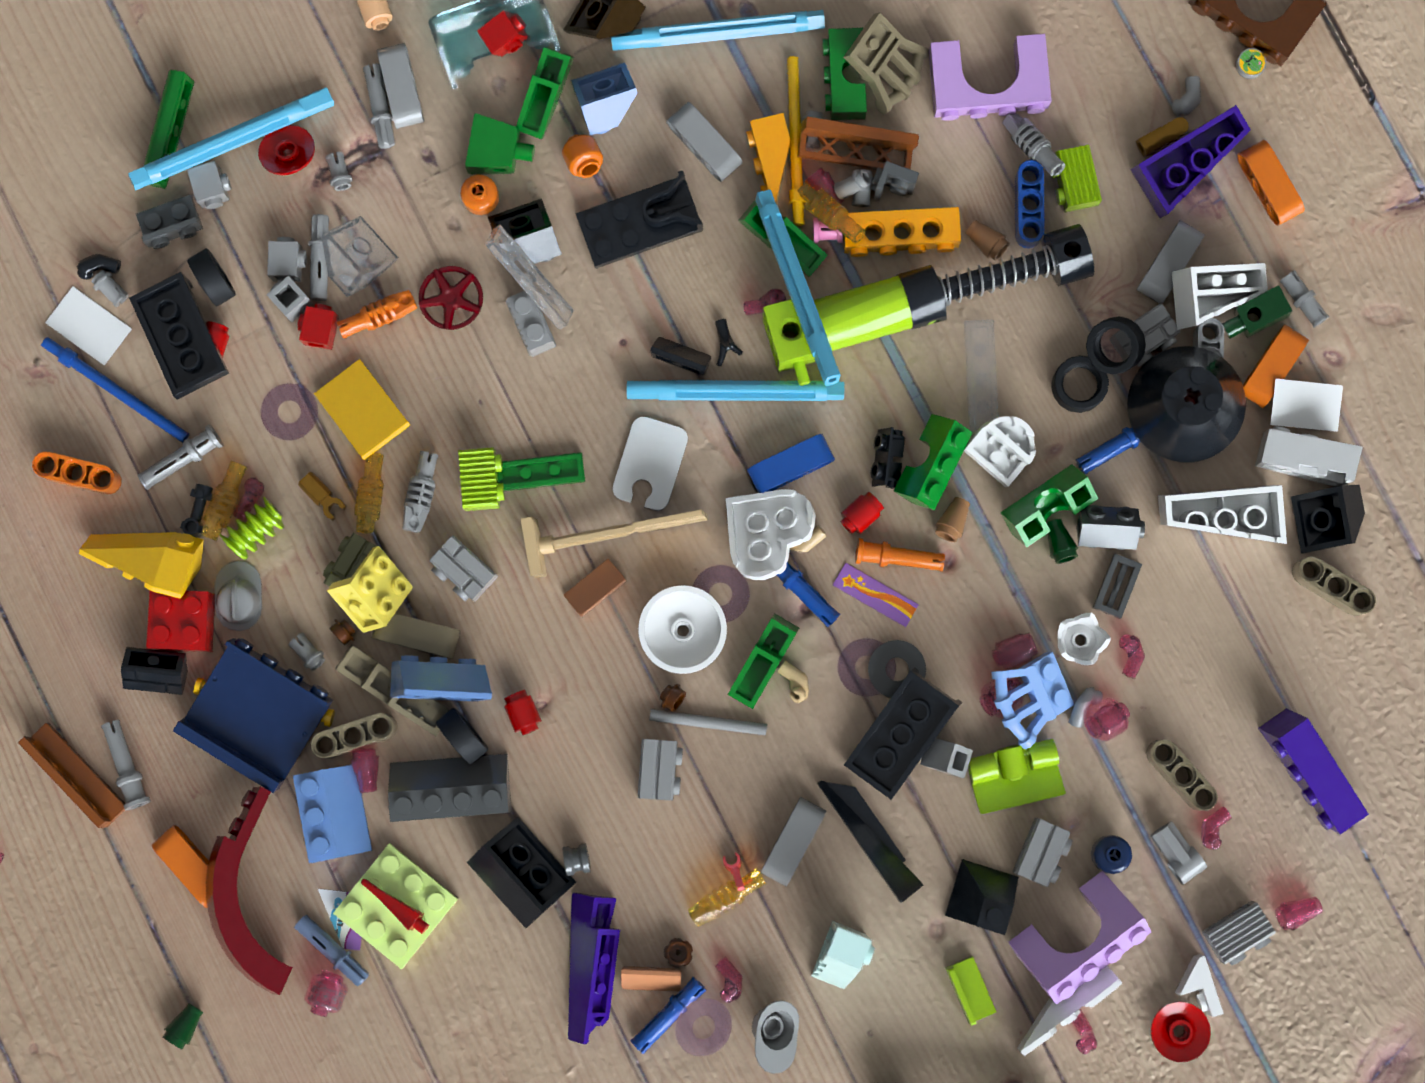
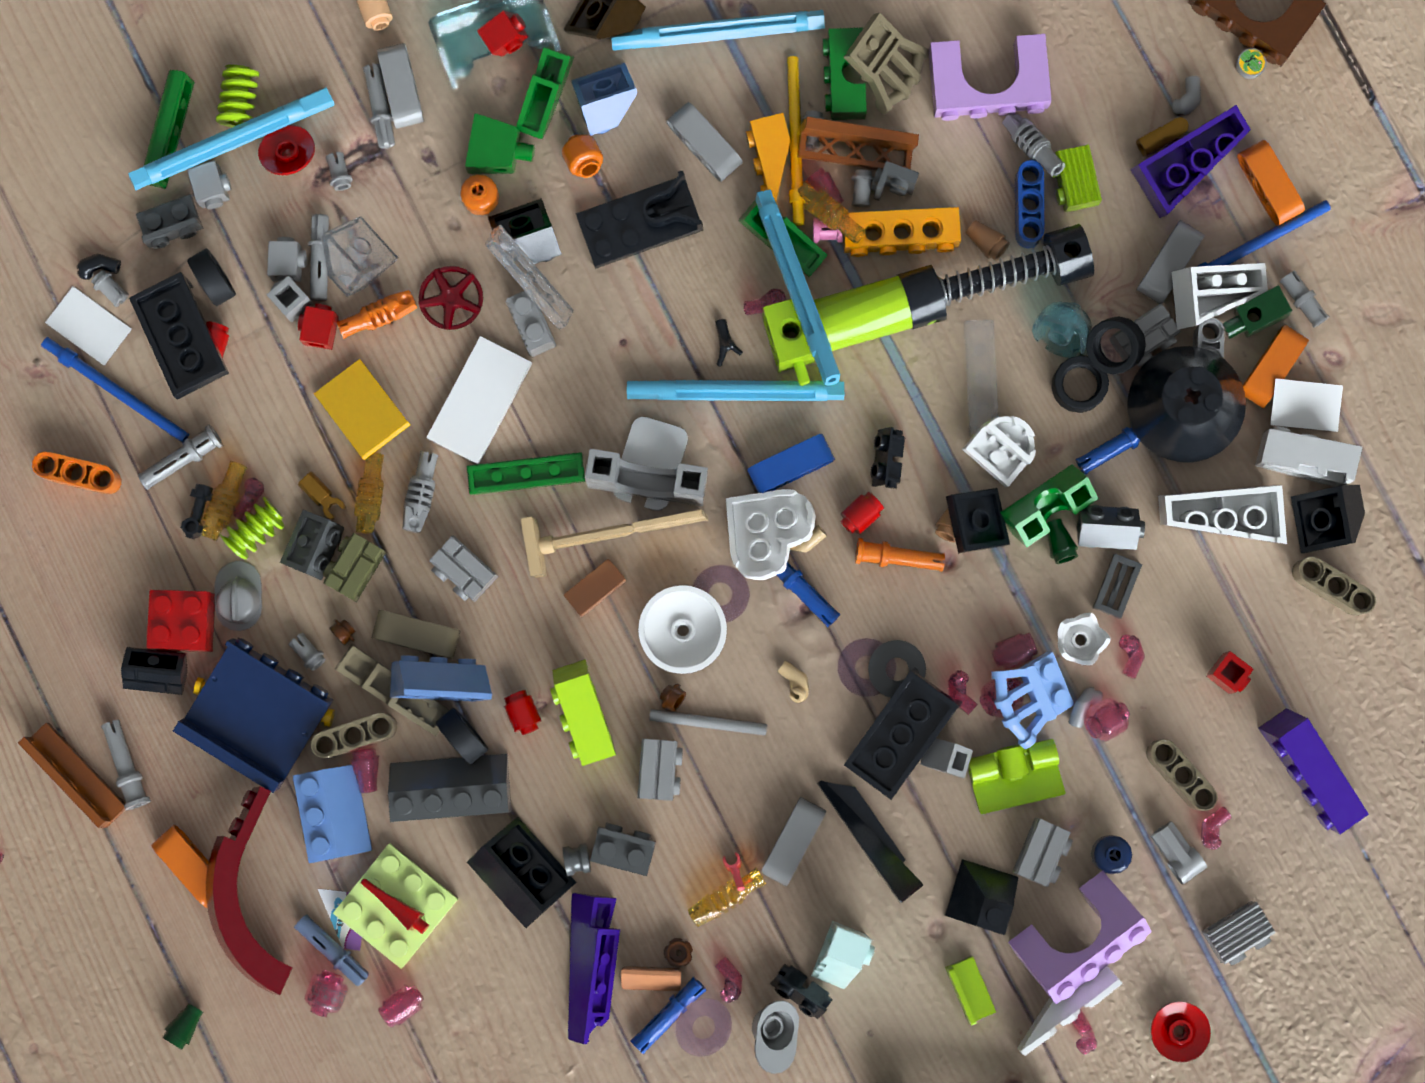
yellow wedge [79,532,204,599] -> none
piece [261,384,318,440] -> none
light yellow bracket [327,546,413,633] -> none
lime brick [458,447,505,511] -> none
black slope [650,337,711,376] -> none
green slope [727,613,800,709] -> none
medium lavender sticker [833,563,919,627] -> none
light grey pin [834,169,872,200] -> none
green arch [894,414,973,510] -> none
white slope [1175,954,1224,1018] -> none
clear pink cone [1275,897,1323,931] -> none
none -> lime piece [215,64,260,127]
none -> dark grey bracket [280,510,344,580]
none -> clear pink brick [378,984,424,1028]
none -> white tile [426,336,532,464]
none -> lime wedge [550,659,616,766]
none -> light grey arch [585,449,708,507]
none -> dark grey bracket [590,823,656,876]
none -> black hinge [770,964,833,1019]
none -> black tile [946,488,1010,554]
none -> clear pink arm [948,670,978,715]
none -> clear light blue cylinder [1032,301,1092,358]
none -> blue bar [1196,200,1331,267]
none -> red brick [1206,651,1254,694]

